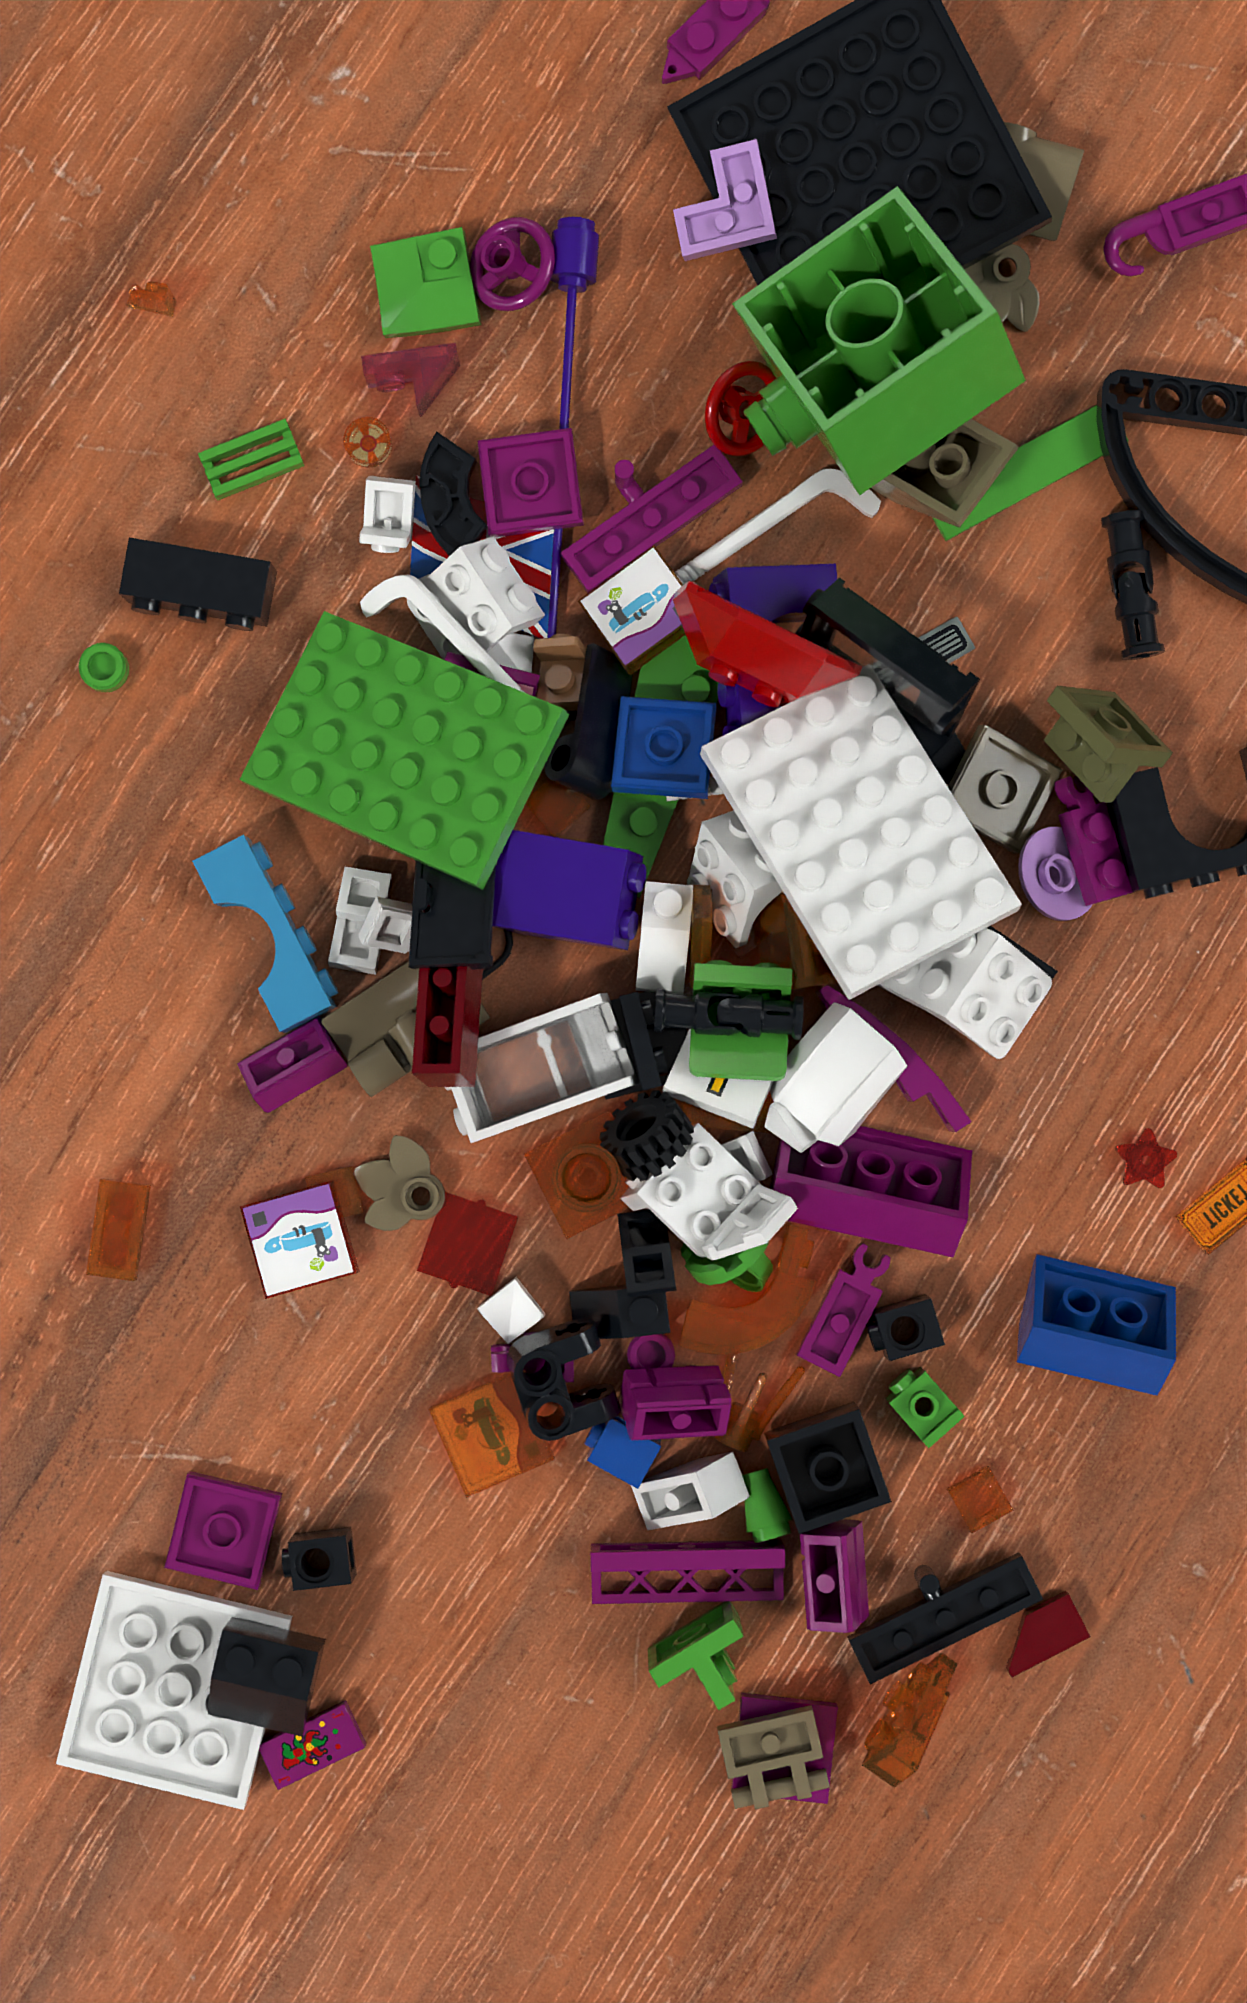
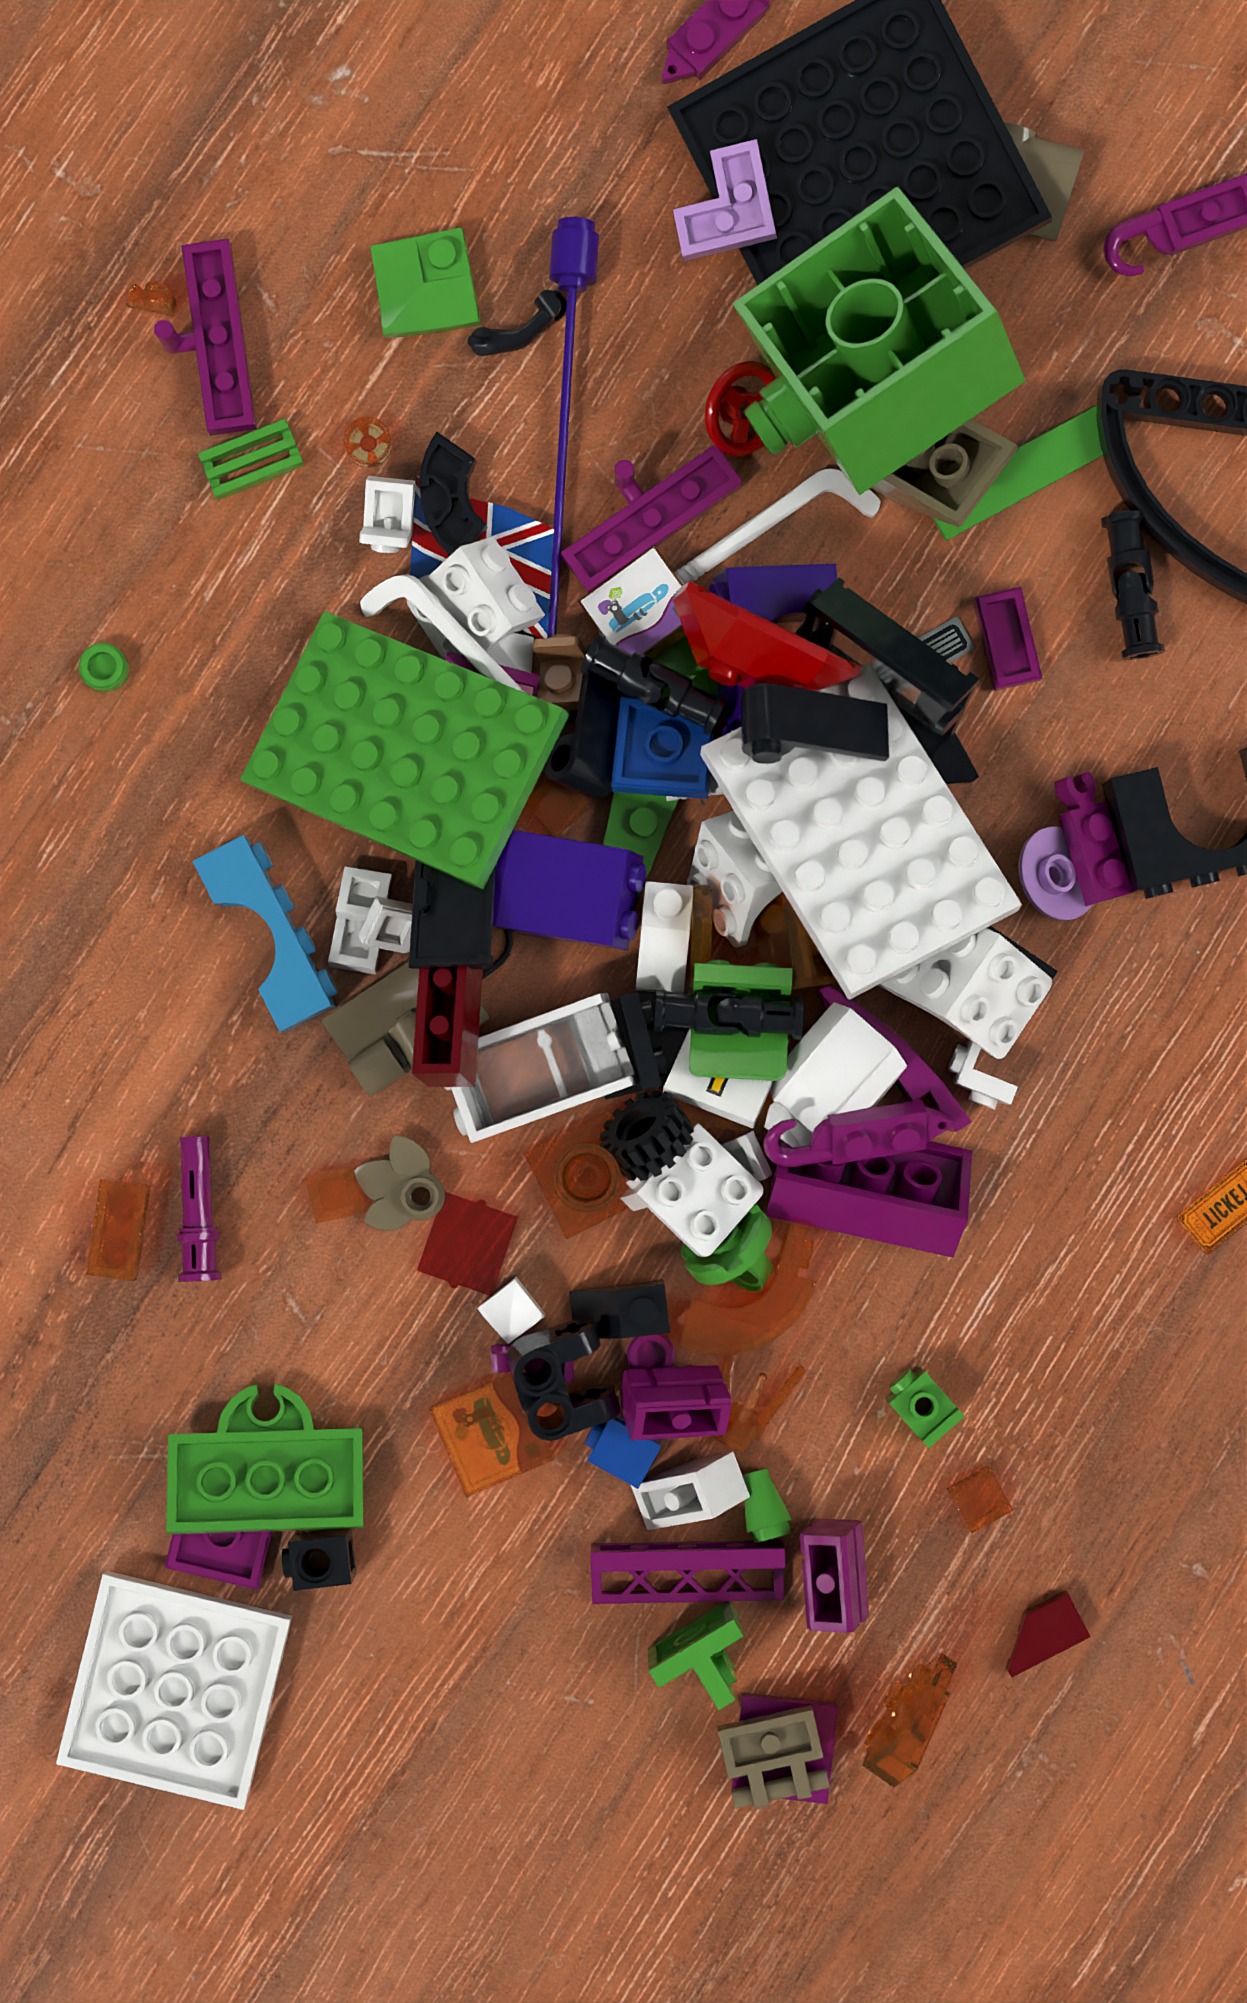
black brick [119,537,277,631] -> none
black slope [208,1617,326,1736] -> none
magenta slope [237,1016,347,1113] -> none
tile [240,1180,360,1299] -> none
magenta tile [259,1700,367,1790] -> none
clear pink slope [361,343,460,417] -> none
magenta piece [470,217,555,311] -> none
magenta tile [477,428,584,537] -> none
black slope [617,1210,676,1297] -> none
white tile [701,1184,798,1261] -> none
black brick [764,1401,892,1534] -> none
magenta plate [796,1242,890,1377] -> none
black plate [847,1552,1043,1685] -> none
black brick [866,1294,945,1361] -> none
dark tan plate [948,725,1063,854] -> none
dark tan plate [965,244,1040,332] -> none
blue slope [1017,1254,1176,1396] -> none
olive bracket [1044,686,1173,803] -> none
clear red plate [1115,1128,1177,1189] -> none
none -> magenta plate [154,239,257,436]
none -> bright green plate [166,1384,364,1534]
none -> magenta pin [176,1136,222,1282]
none -> black piece [467,289,567,356]
none -> black piece [581,633,729,737]
none -> black door [741,683,889,764]
none -> magenta plate [763,1100,956,1167]
none -> white bracket [948,1039,1018,1110]
none -> magenta tile [973,587,1042,691]

